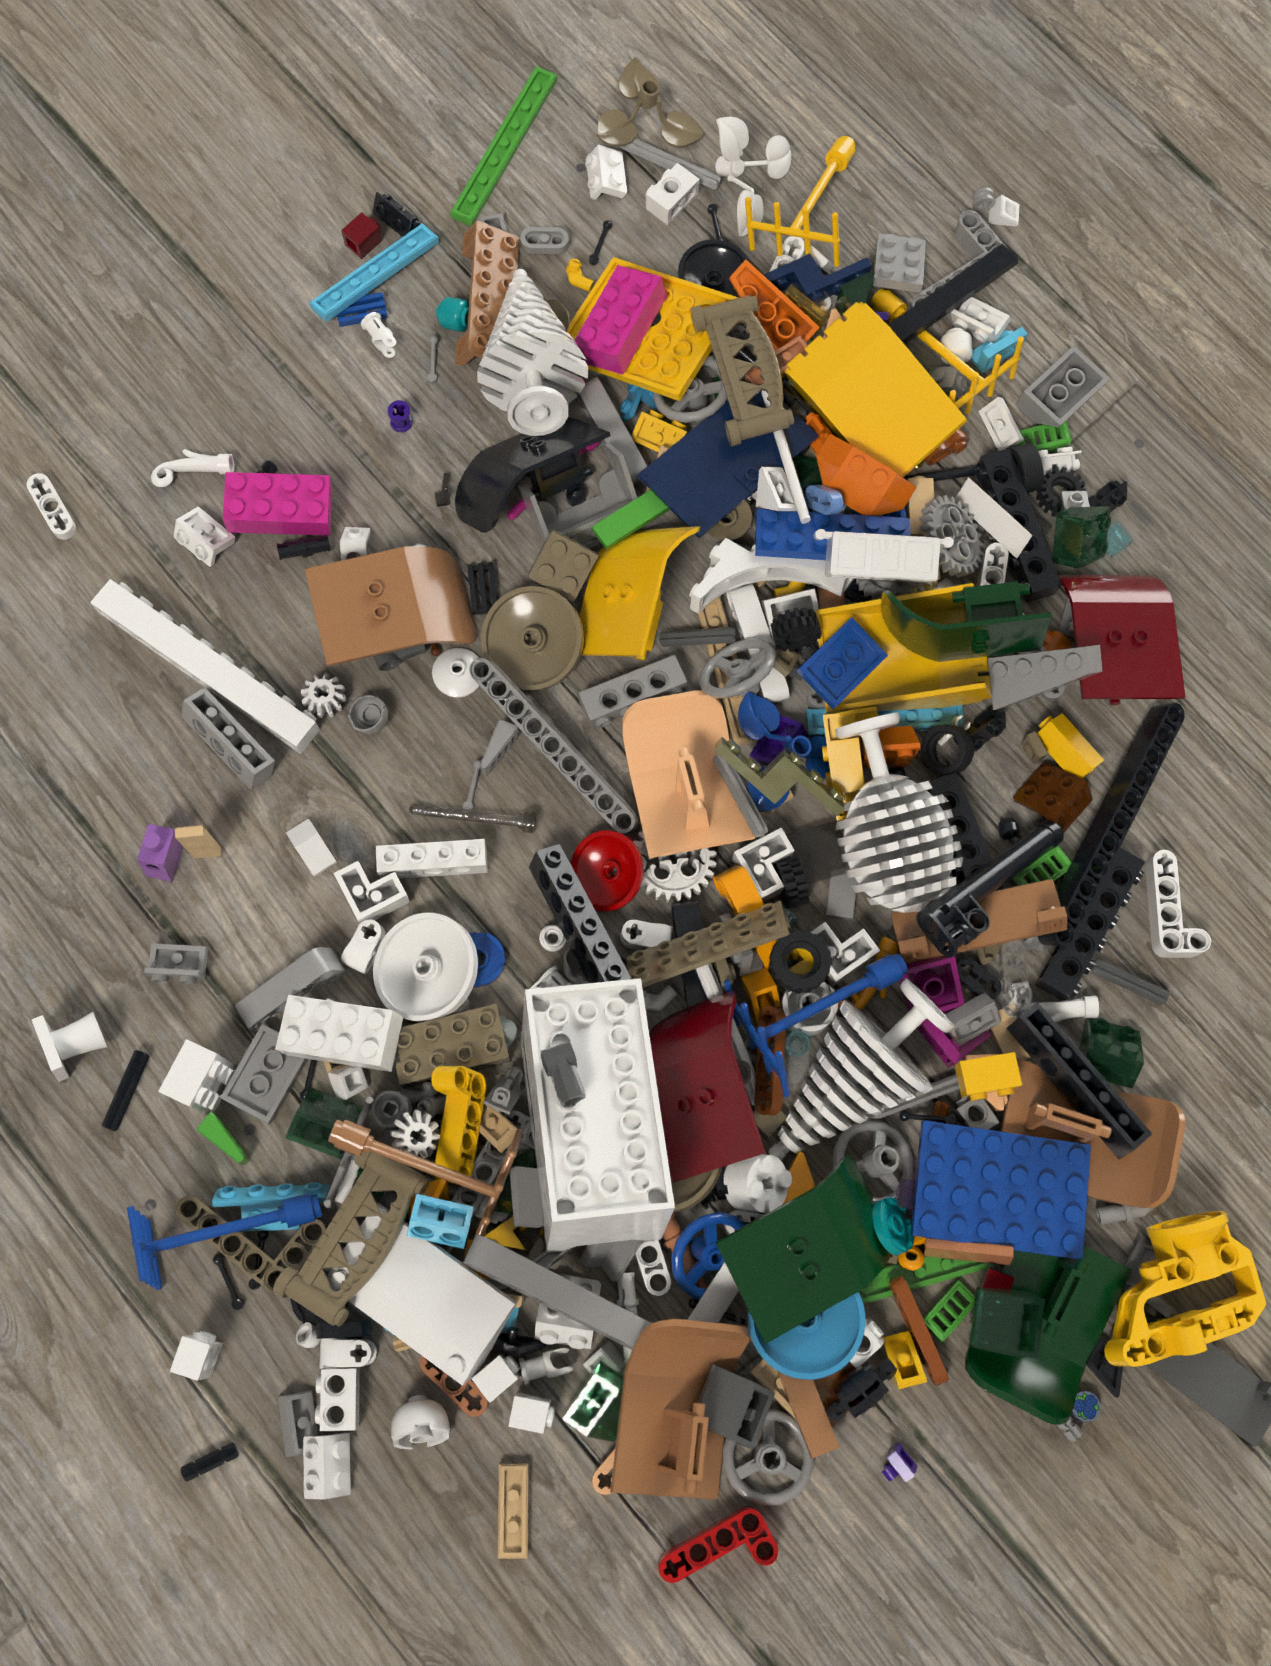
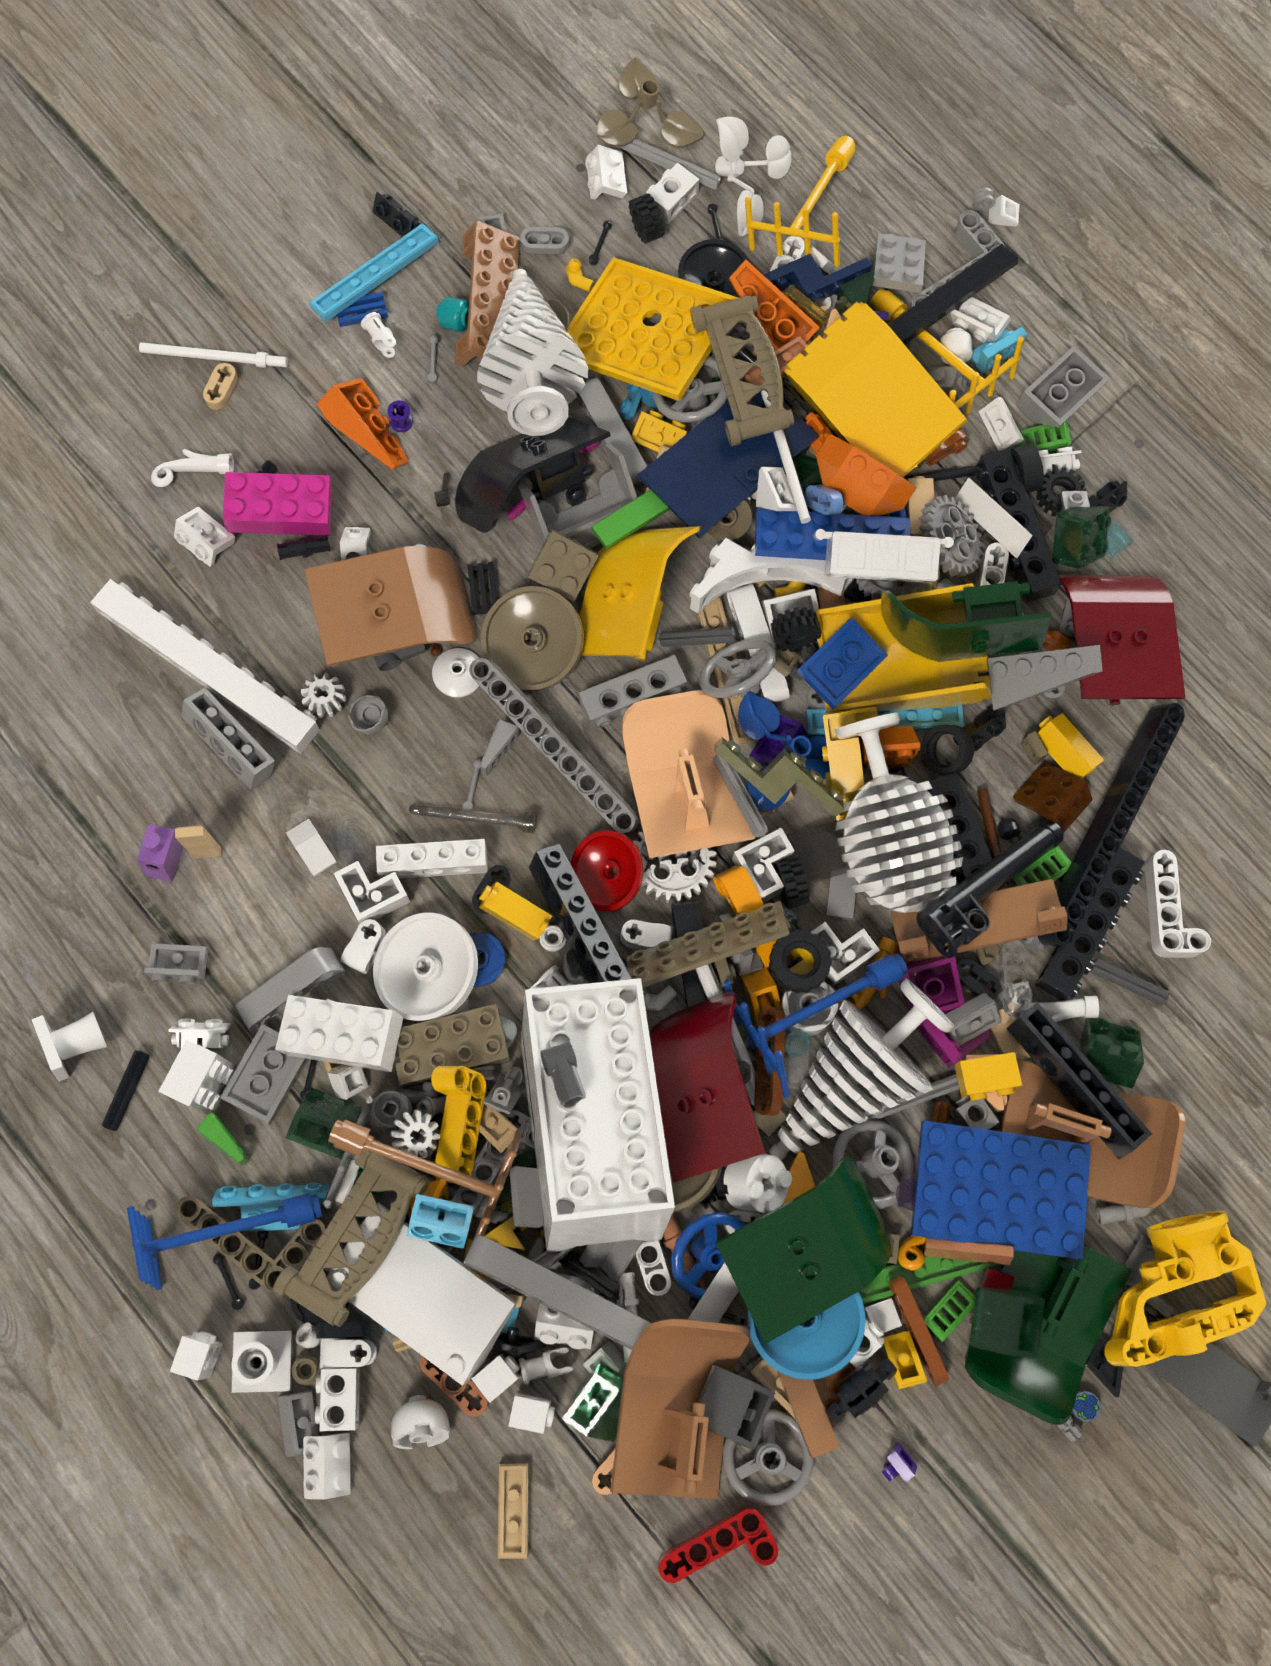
white beam [27,473,76,540] -> none
black axle [181,1442,239,1482] -> none
dark red brick [341,212,382,259] -> none
bright green tile [450,66,557,226] -> none
dark pink brick [574,265,667,375] -> none
teal tile [872,1197,914,1256] -> none
black hinge [899,1110,957,1125] -> none
white hand [938,715,970,746] -> none
none -> white bar [139,343,288,368]
none -> white hinge [169,1019,231,1048]
none -> tan beam [203,363,238,410]
none -> white plant [231,1330,293,1393]
none -> dark tan plate [292,1355,321,1385]
none -> orange wedge [316,378,409,470]
none -> black beam [472,865,511,914]
none -> light grey bush [472,1065,497,1083]
none -> yellow brick [479,882,552,941]
none -> black axle [544,1247,620,1299]
none -> black tyre [629,193,665,244]
none -> white tile [864,1298,902,1333]
none -> reddish brown bar [977,788,1009,889]

